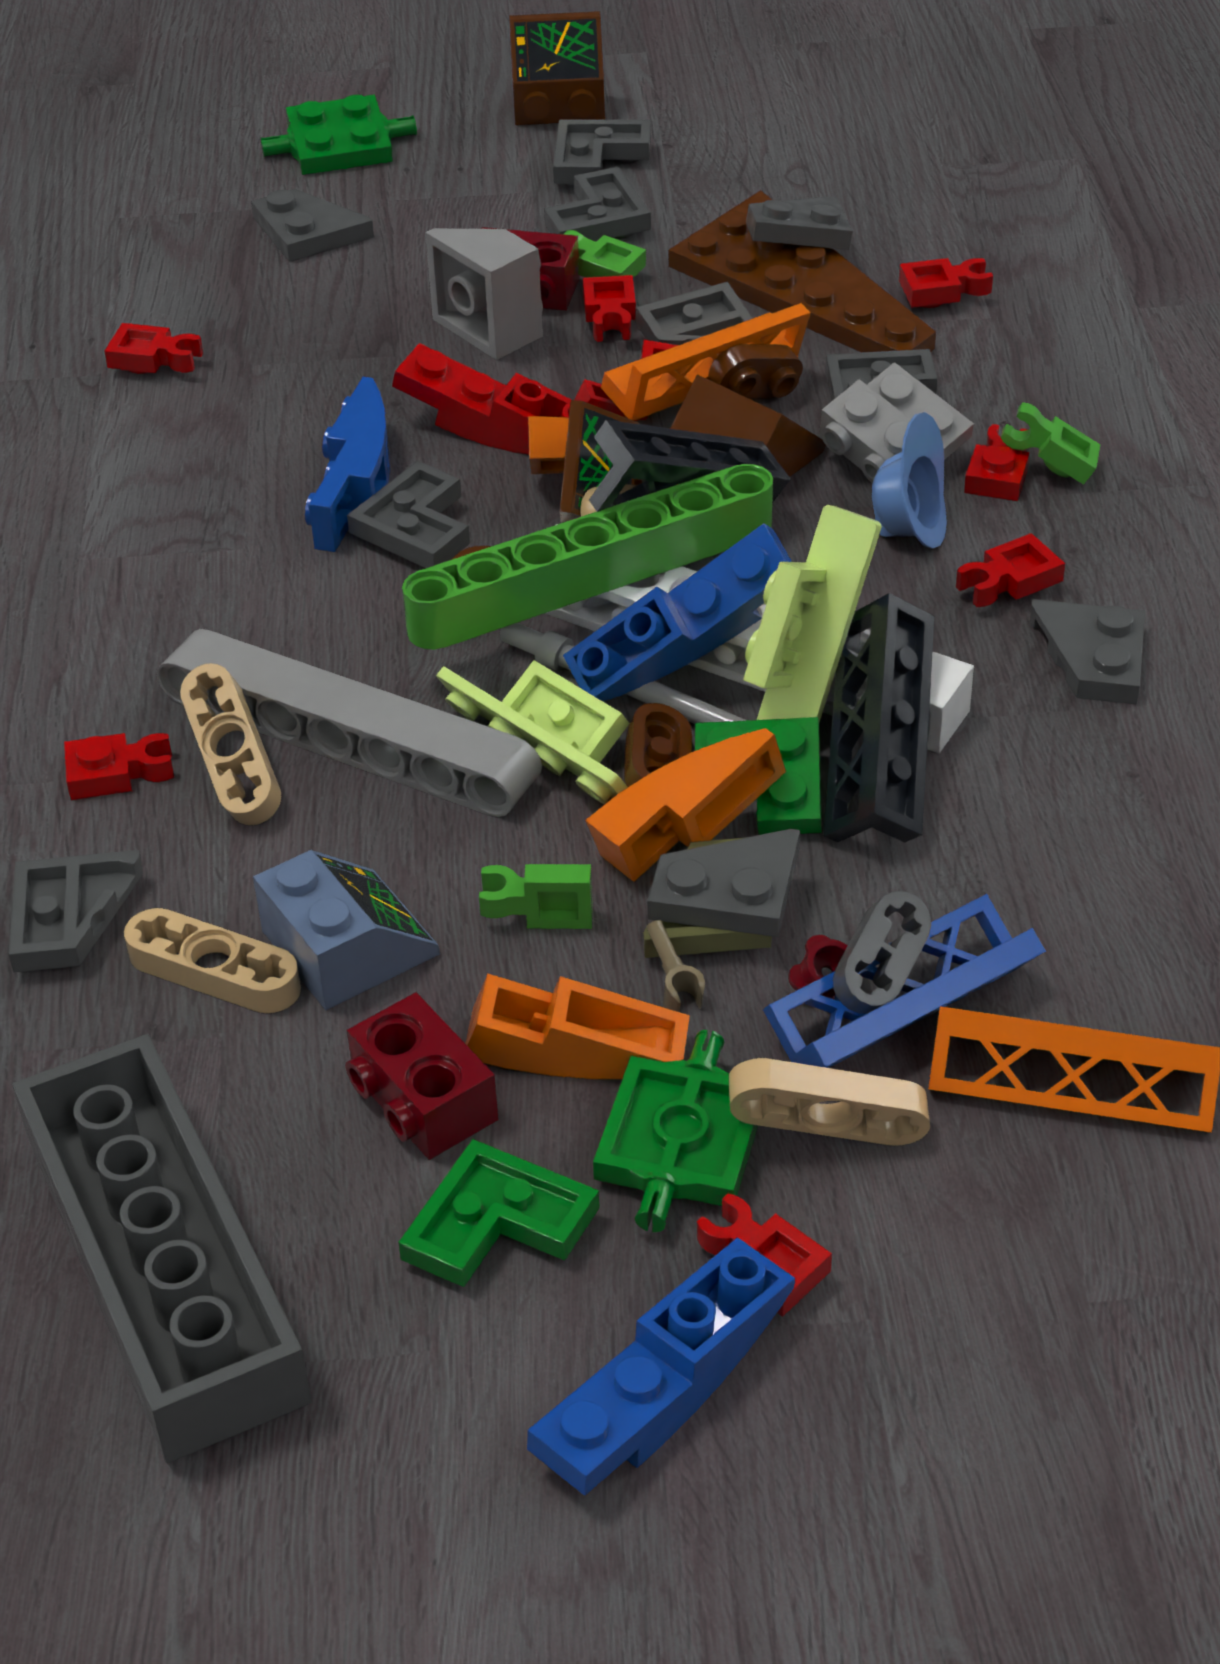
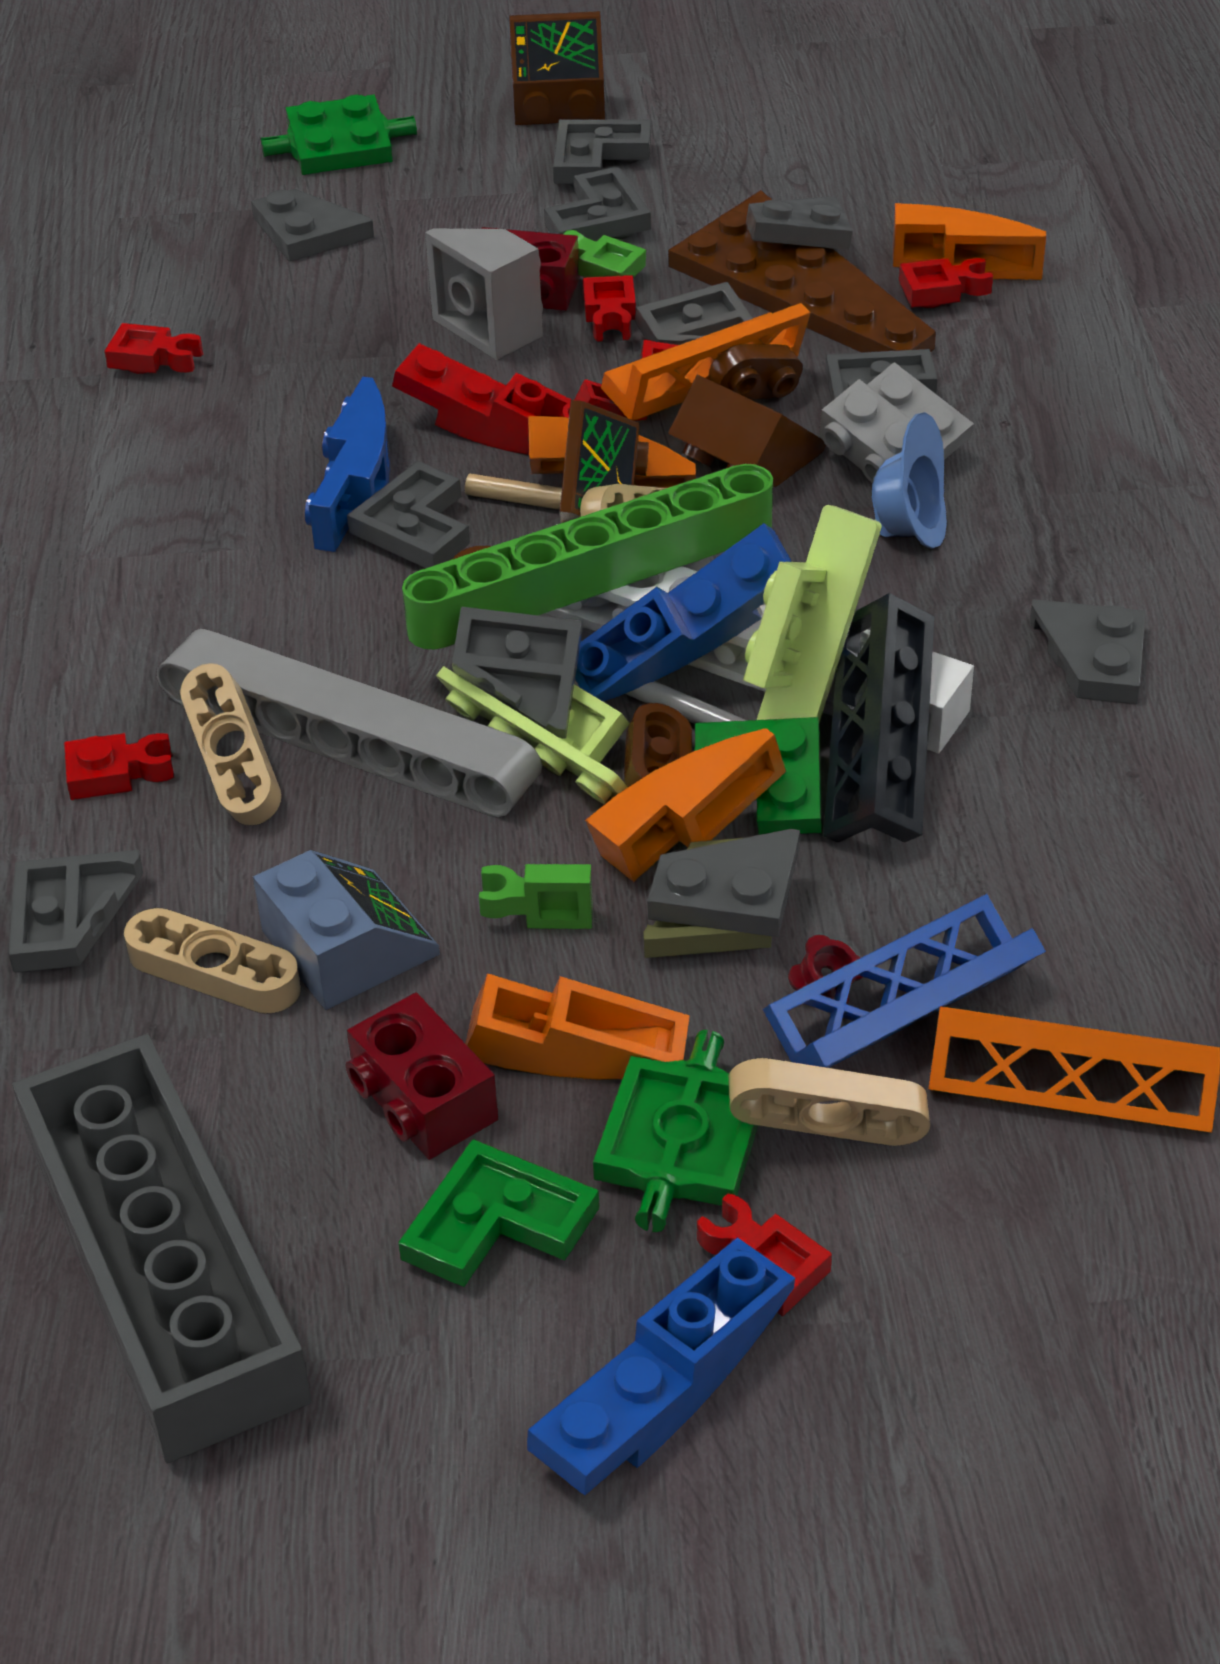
black fence [589,420,791,512] -> none
dark tan hand [646,920,705,1012] -> none
dark grey beam [833,891,932,1014] -> none
red plate [956,533,1065,607] -> none
red plate [964,424,1030,501] -> none
bright green plate [1001,402,1101,485] -> none
none -> dark grey wing [452,607,582,738]
none -> tan bar [465,473,562,510]
none -> orange slope [893,203,1046,280]

